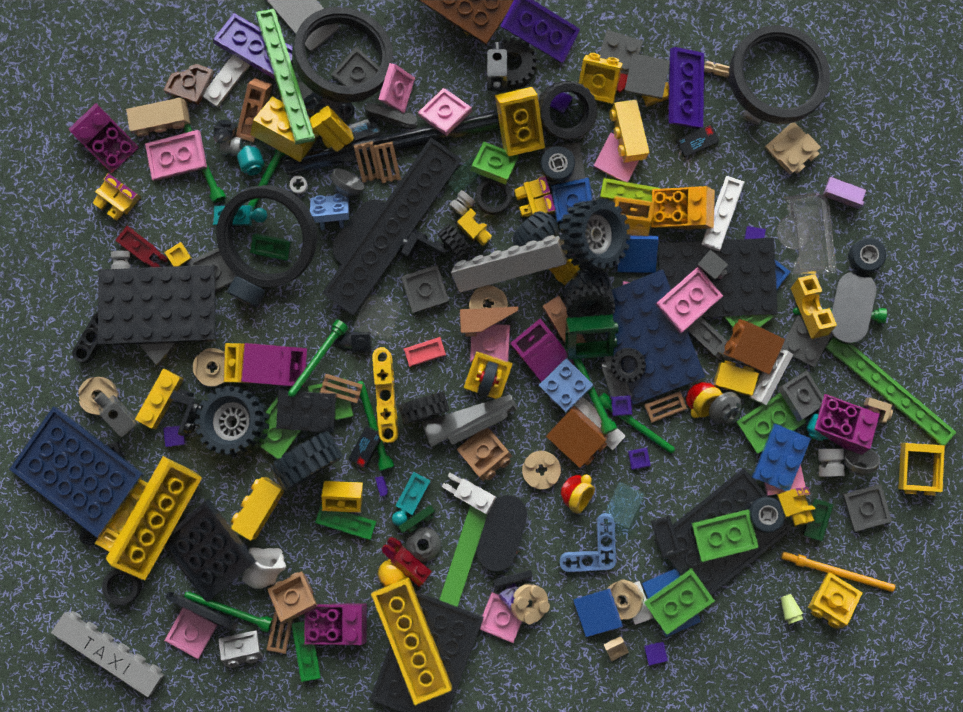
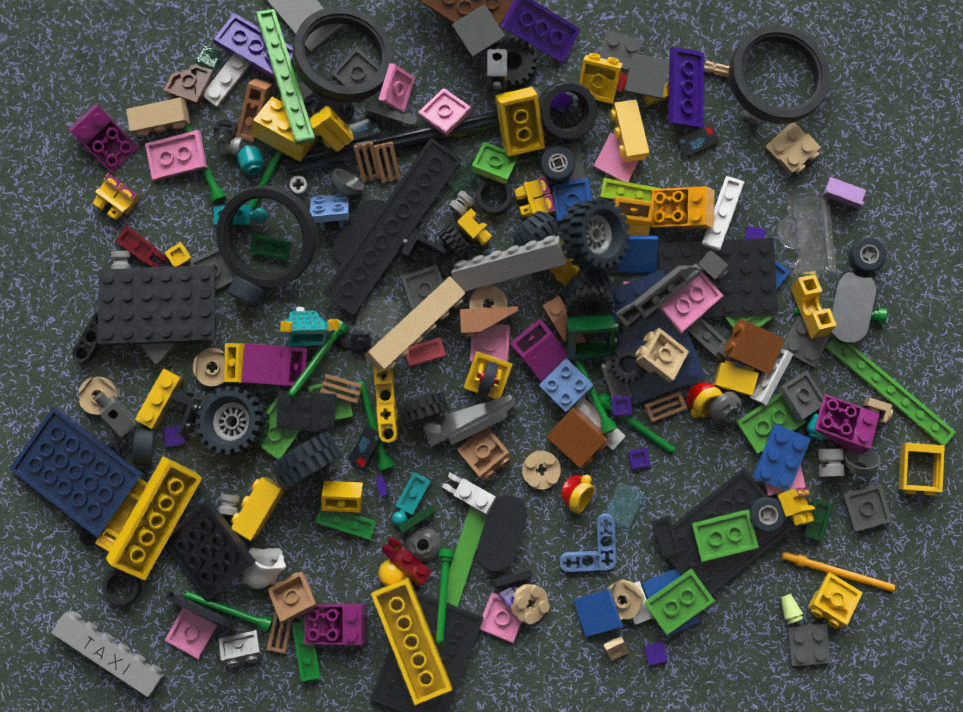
none -> black wheel [133,429,154,463]
none -> clear green plate [196,45,222,71]
none -> light grey wheel [218,494,240,515]
none -> teal torso [279,307,340,347]
none -> tan brick [364,277,465,372]
none -> green piece [436,549,454,644]
none -> dark grey tile [452,4,505,58]
none -> dark grey wedge [616,264,703,327]
none -> tan plate [635,328,689,382]
none -> dark grey plate [787,623,831,666]

